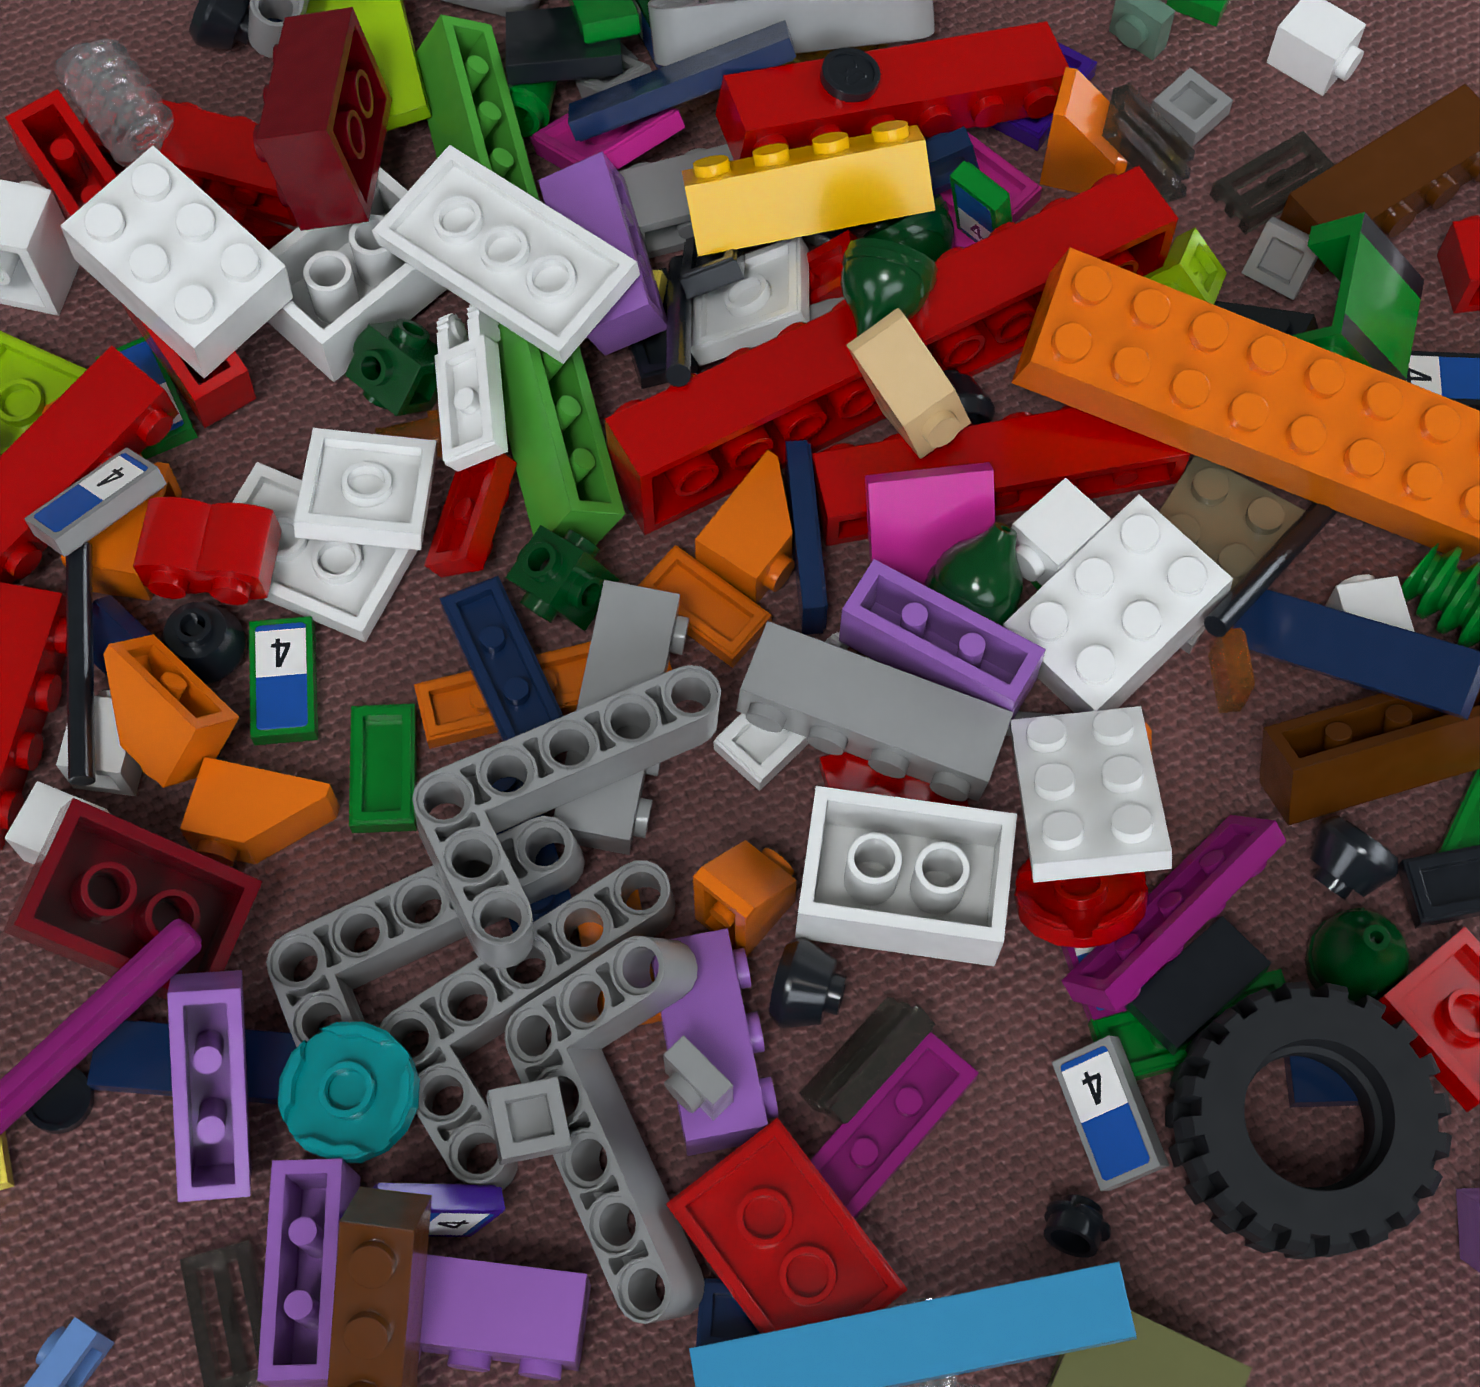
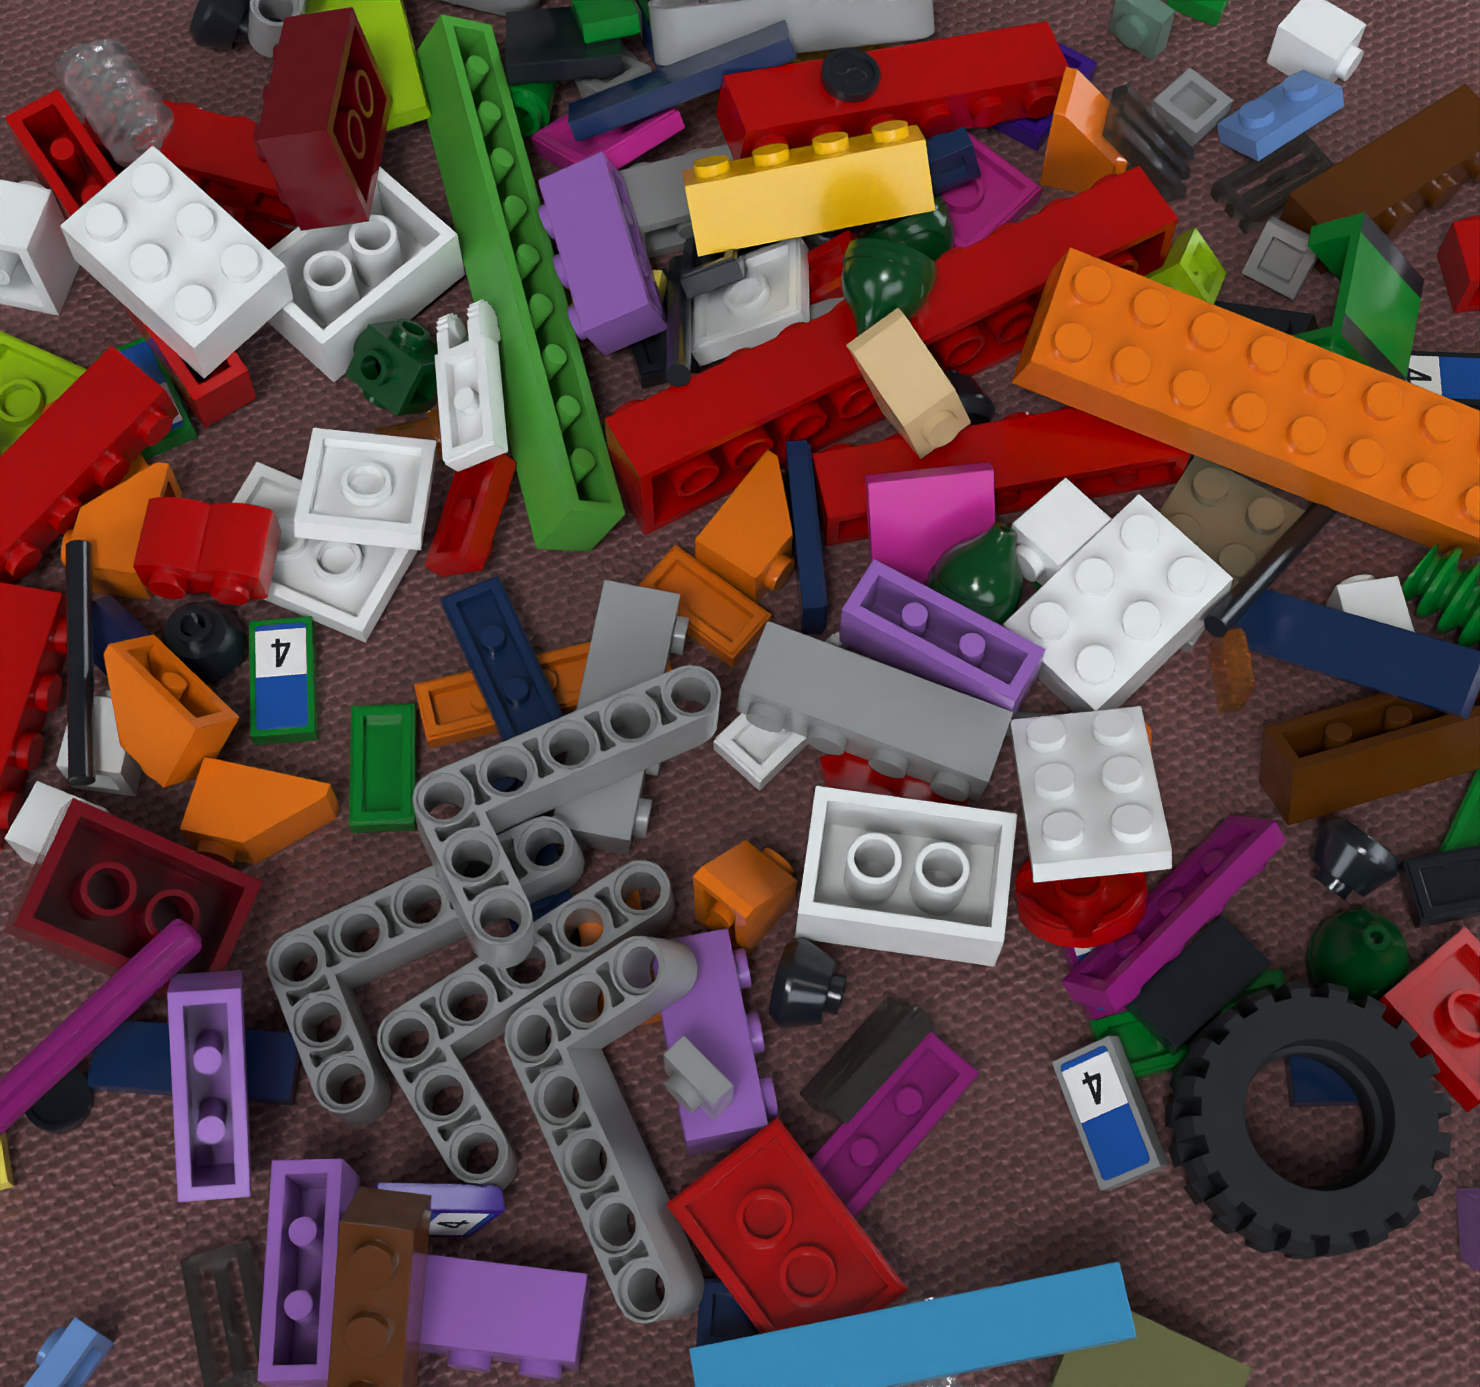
tile [24,447,167,557] -> none
teal tile [278,1021,420,1163] -> none
white plate [372,145,640,364] -> none
light grey plate [486,1077,572,1165] -> none
dark green brick [505,525,619,631] -> none
green tile [950,161,1012,242] -> none
black plate [1044,1194,1111,1258] -> none
none -> medium blue plate [1217,69,1344,161]

